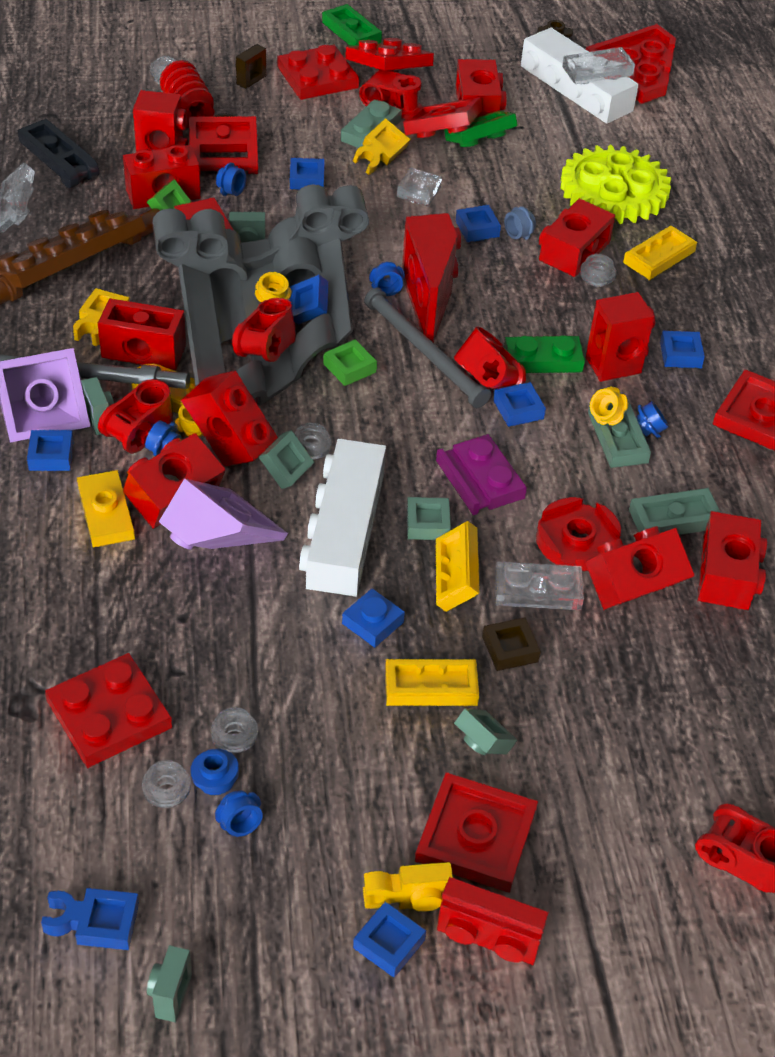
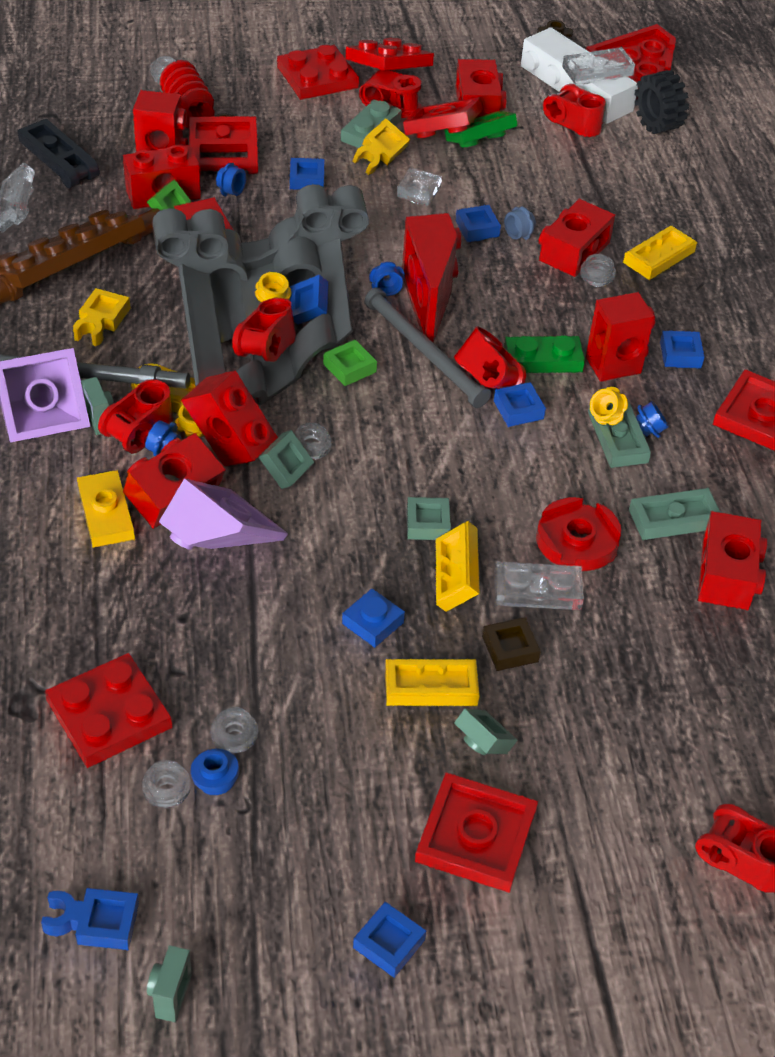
blue plate [27,430,74,471] -> none
red brick [98,298,186,370] -> none
blue plate [215,790,263,837] -> none
sand green plate [229,212,265,243] -> none
dark brown plate [235,44,266,89] -> none
white brick [299,439,386,597] -> none
green plate [322,4,382,46] -> none
yellow plate [363,862,453,912] -> none
magenta plate [436,434,527,515] -> none
red plate [437,877,549,966] -> none
neon yellow gear [560,145,671,224] -> none
red brick [585,526,695,610] -> none
none -> red piece [543,83,605,137]
none -> black tyre [634,70,689,134]

